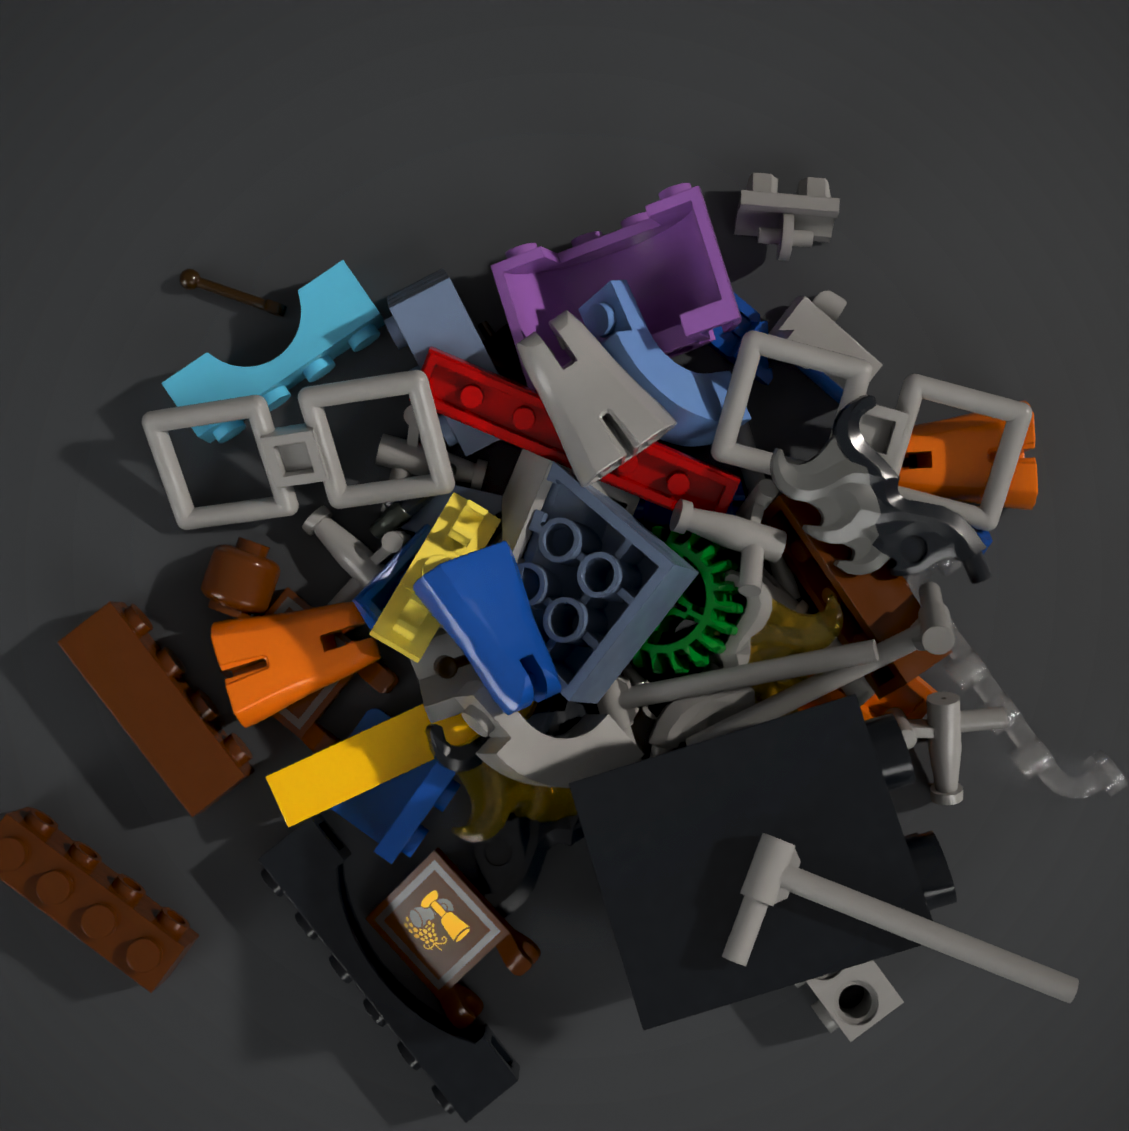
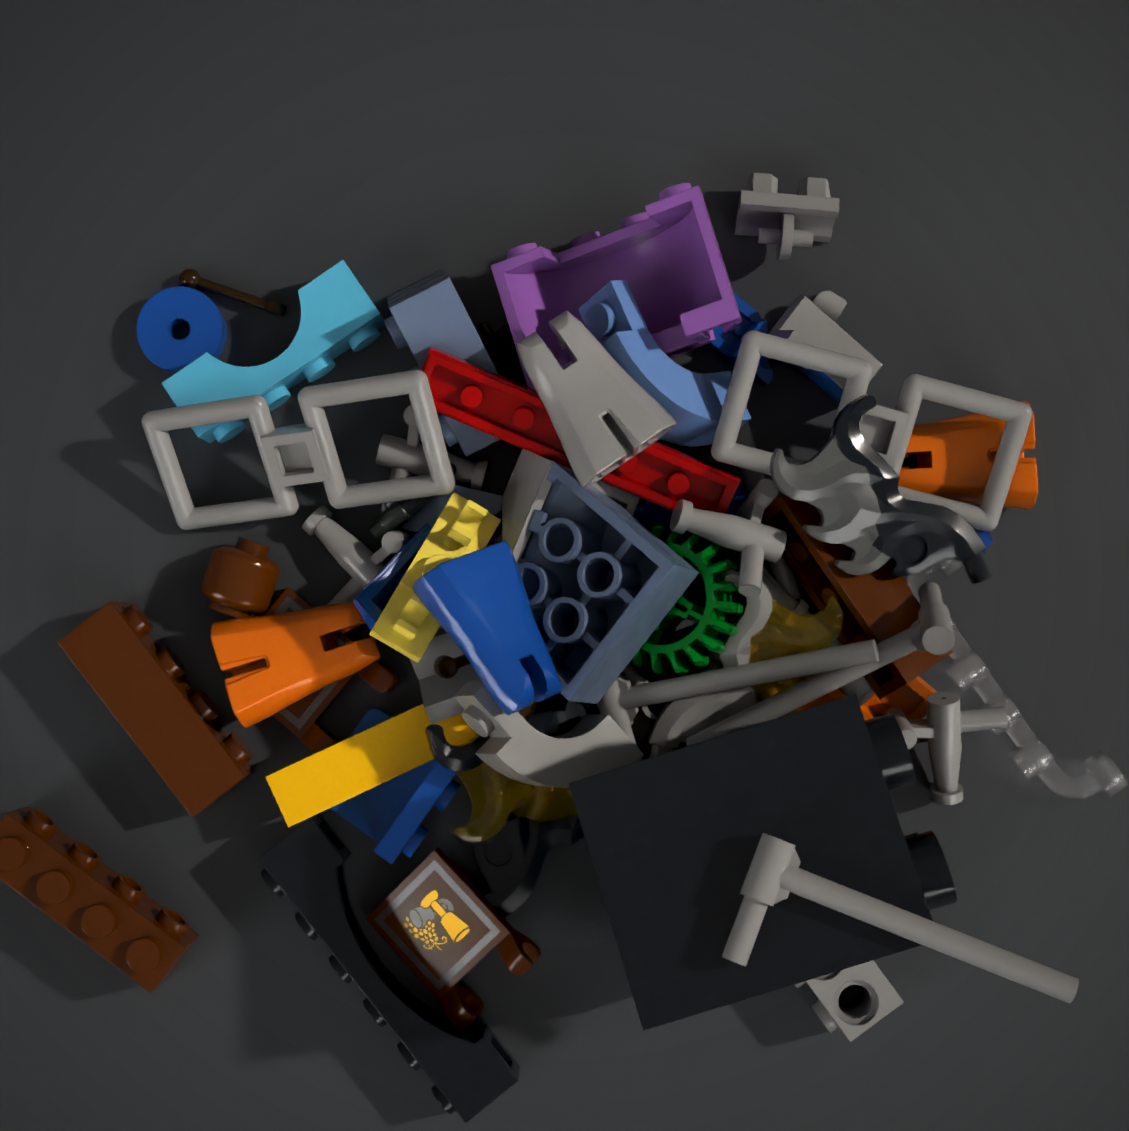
none -> blue piece [136,286,227,374]

